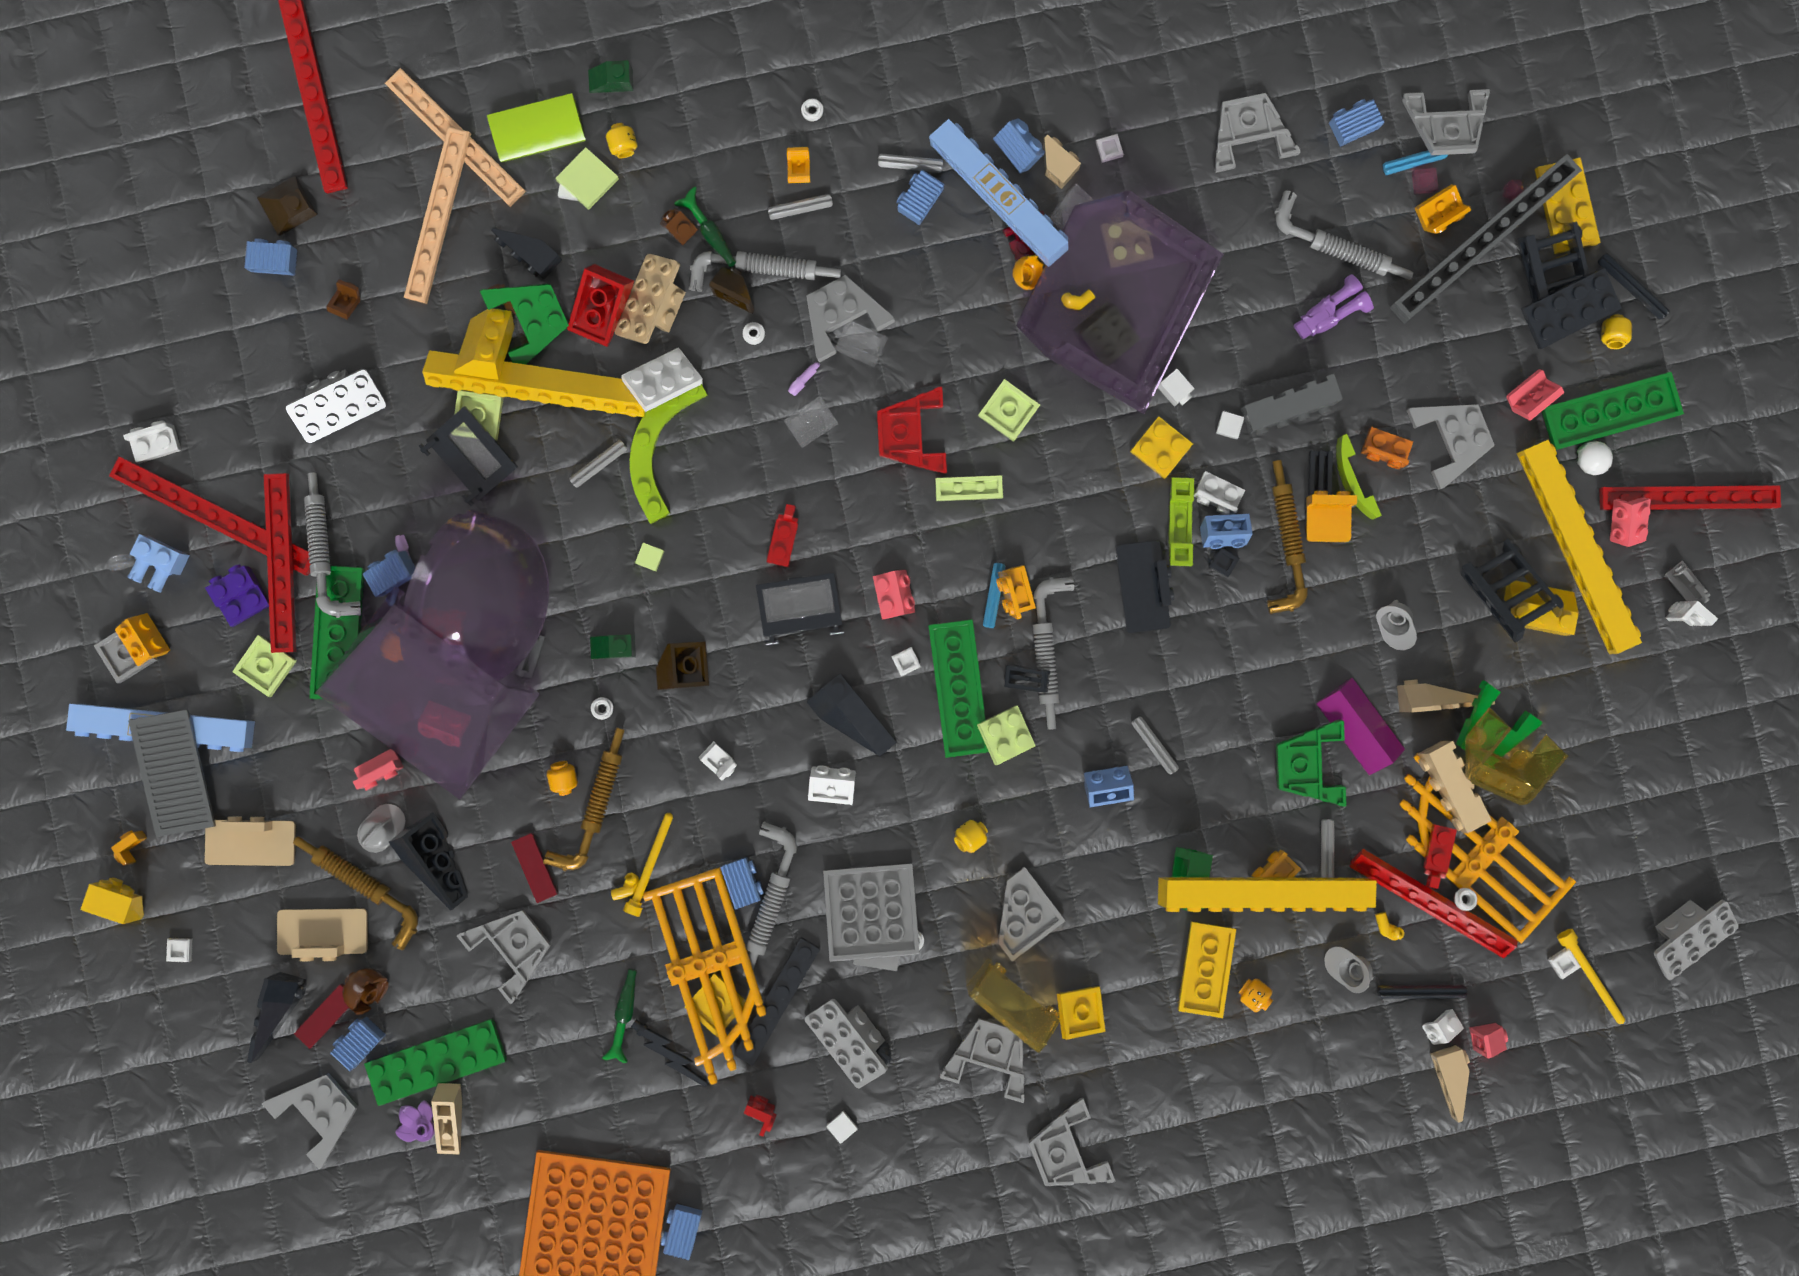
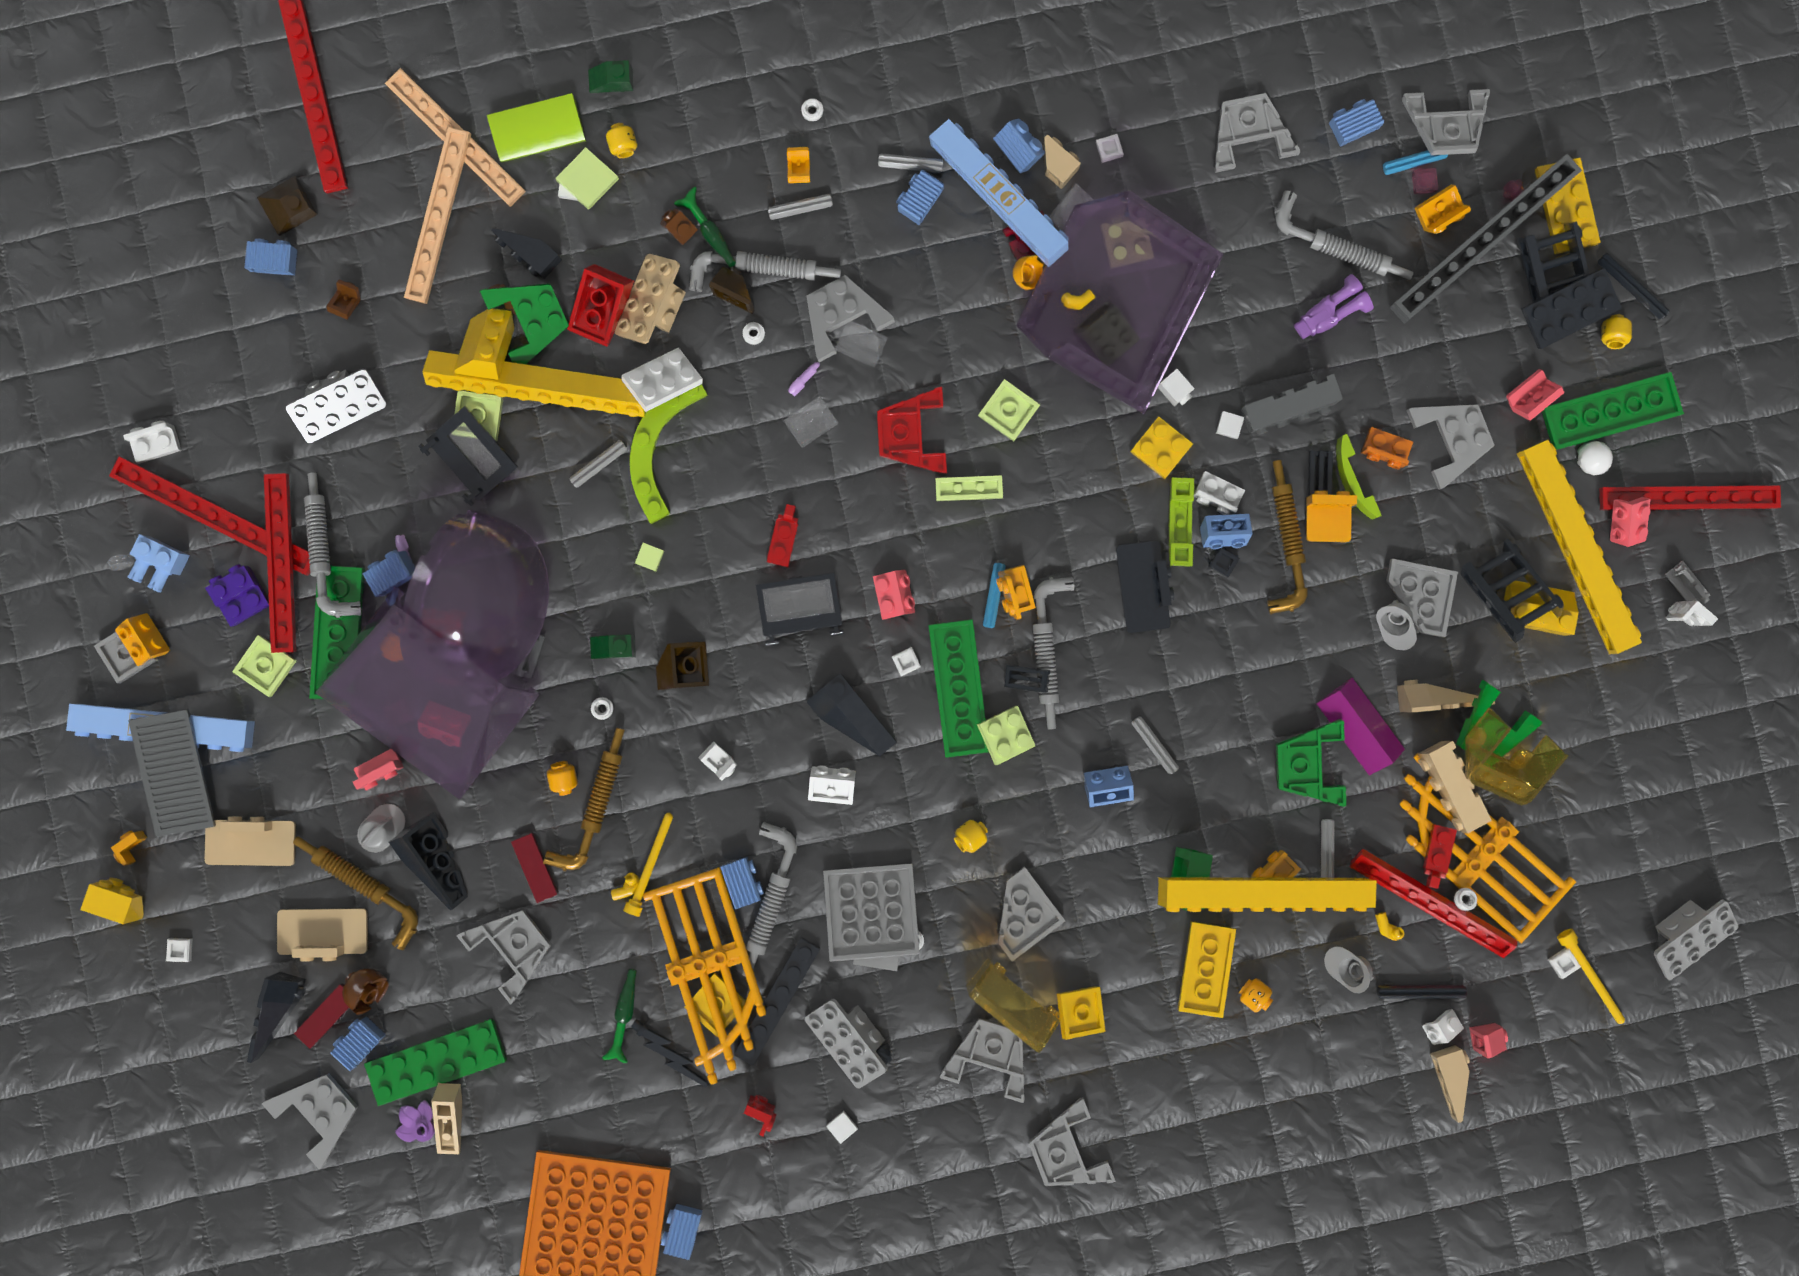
none -> light grey plate [1386,559,1458,637]

